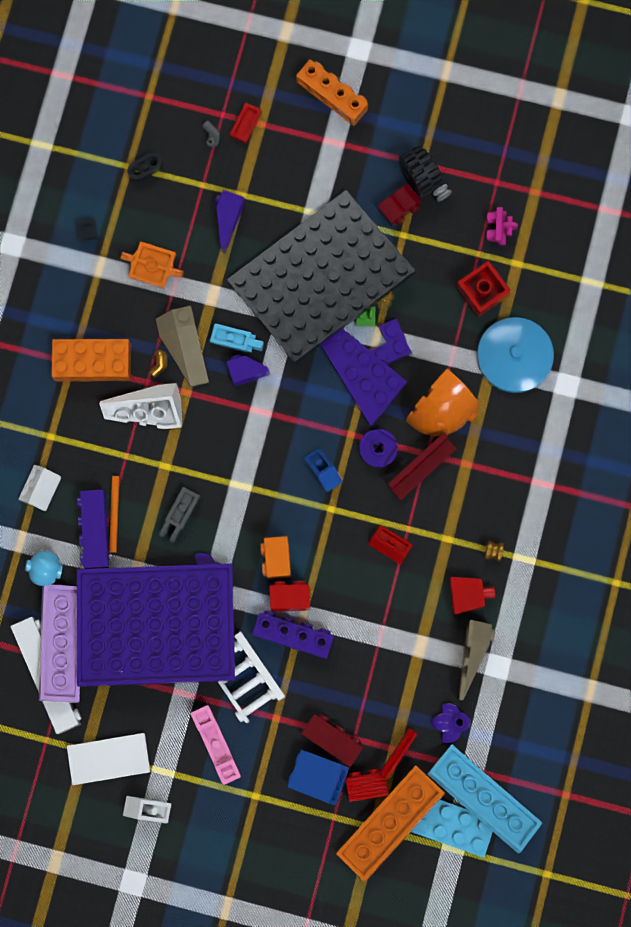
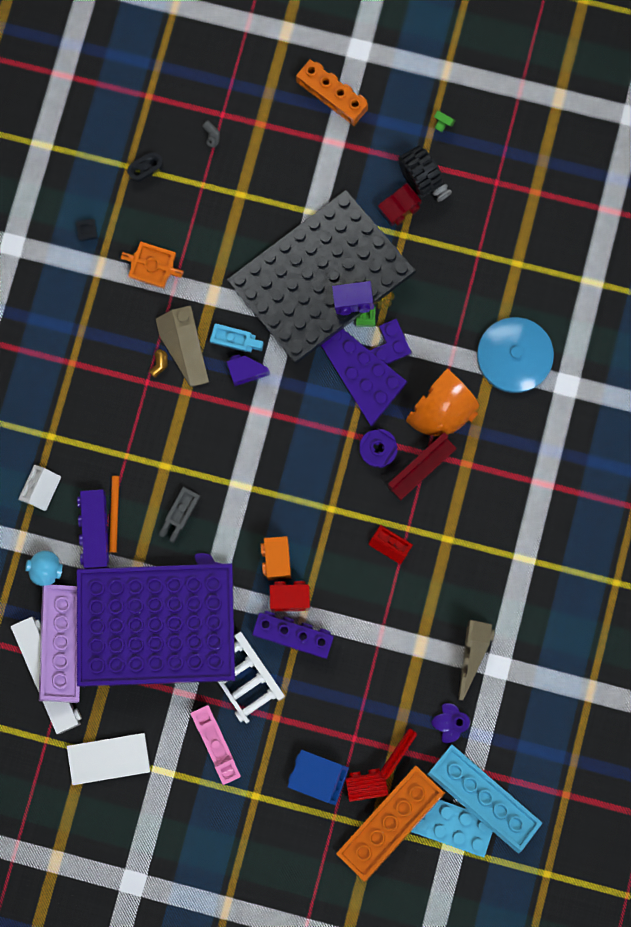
orange brick [52,339,131,381] -> none
white wedge [99,383,182,429] -> none
white slope [123,796,171,823] -> none
dark purple slope [215,190,245,254] -> none
red tile [229,102,262,144] -> none
dark red brick [301,713,363,767] -> none
blue slope [304,448,343,492] -> none
red torso [449,577,495,616] -> none
red brick [456,261,511,318] -> none
pearl gold wheel [485,540,504,562] -> none
dark pink hips [487,207,518,246] -> none
none -> dark purple brick [332,281,374,315]
none -> bright green tile [434,110,456,132]

